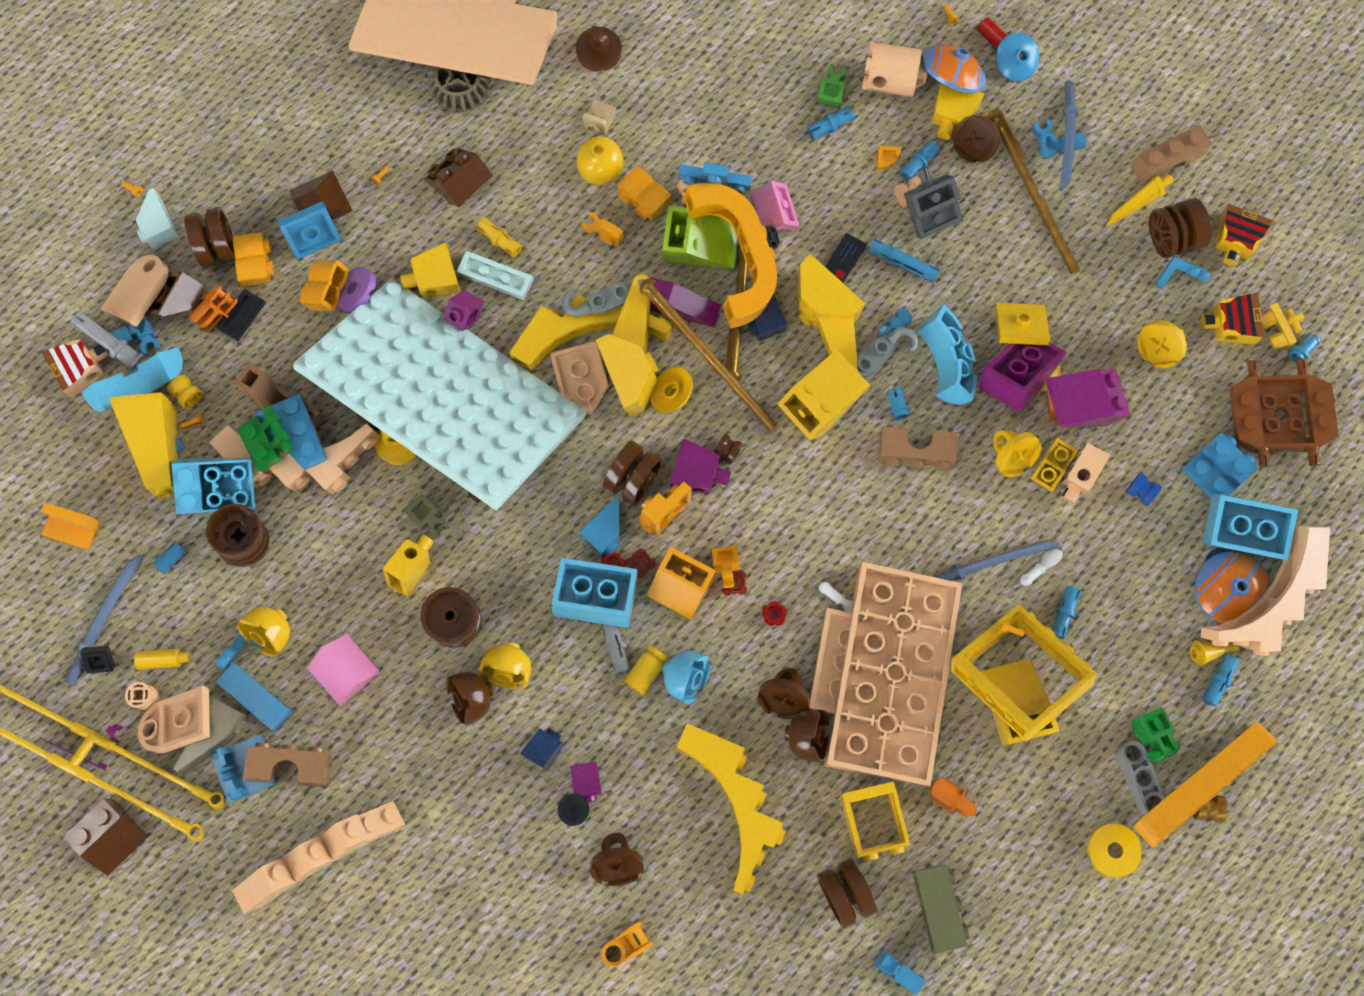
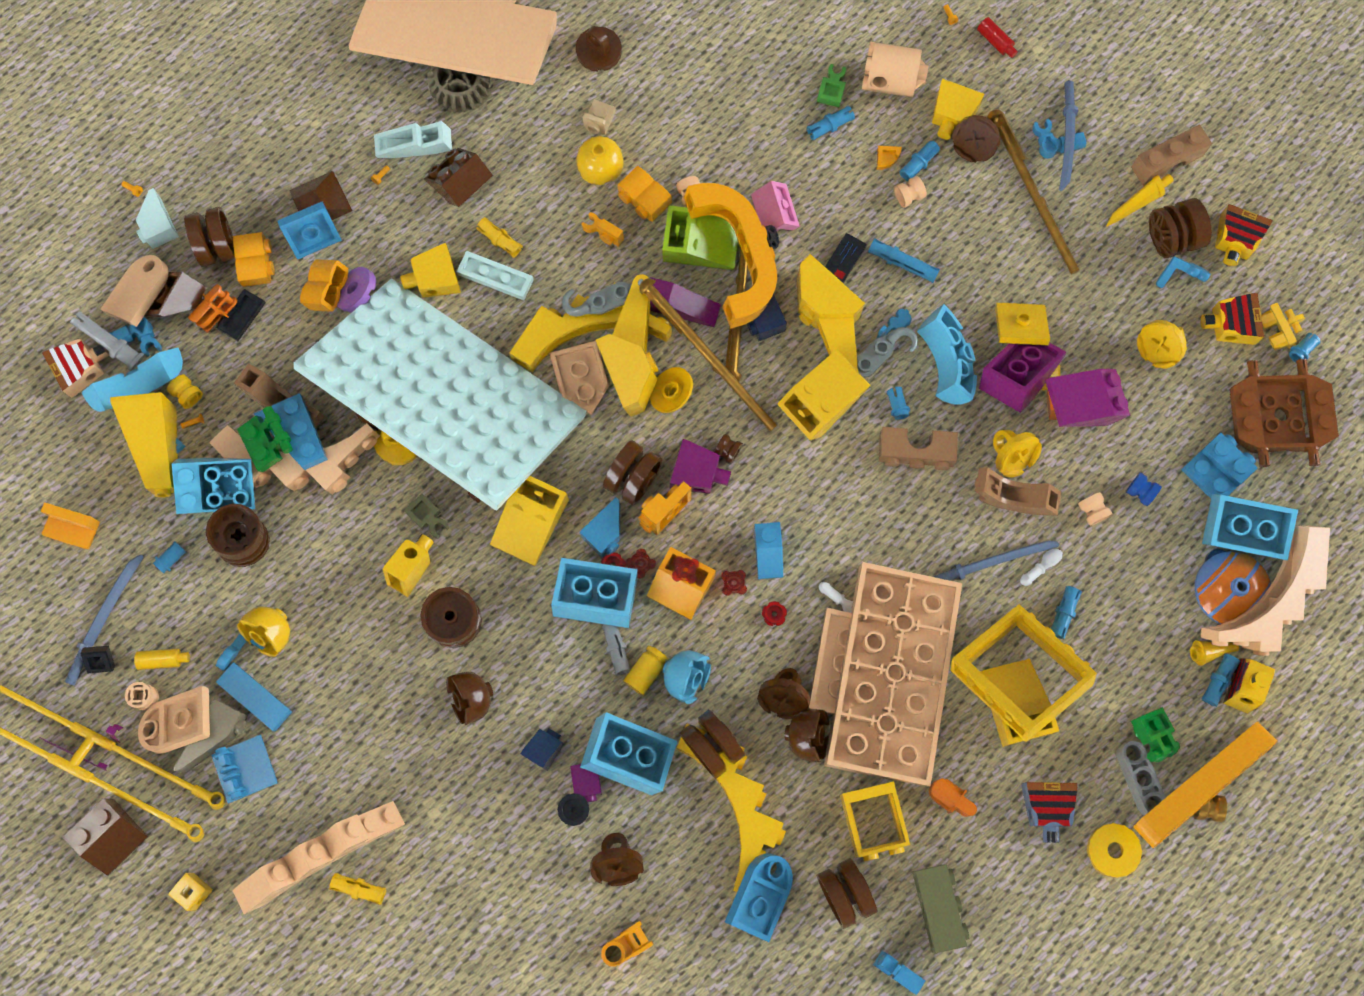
medium nougat arch [243,742,331,787] -> none
bright pink slope [308,634,380,707] -> none
magenta brick [443,289,485,331] -> none
yellow cylinder [478,642,532,689] -> none
dark azure plate [678,163,752,193] -> none
light orange plate [712,545,740,588] -> none
dark grey plate [904,167,963,239] -> none
dish [921,45,986,93] -> none
dark azure dish [996,33,1040,81] -> none
light orange piece [1000,620,1025,637] -> none
yellow slope [1031,438,1078,492] -> none
light nougat torso [1061,443,1110,504] -> none
none -> yellow piece [168,873,213,911]
none -> yellow pin [329,873,386,905]
none -> light aqua slope [374,121,452,158]
none -> yellow slope [490,476,569,566]
none -> medium azure brick [580,712,678,795]
none -> clear red plate [672,556,699,584]
none -> reddish brown wheel [679,709,745,779]
none -> dark azure tile [725,853,793,942]
none -> dark azure slope [753,522,783,580]
none -> medium nougat arch [975,467,1061,516]
none -> torso [1022,782,1078,843]
none -> light nougat wheel [1078,492,1113,526]
none -> yellow torso [1223,658,1275,714]

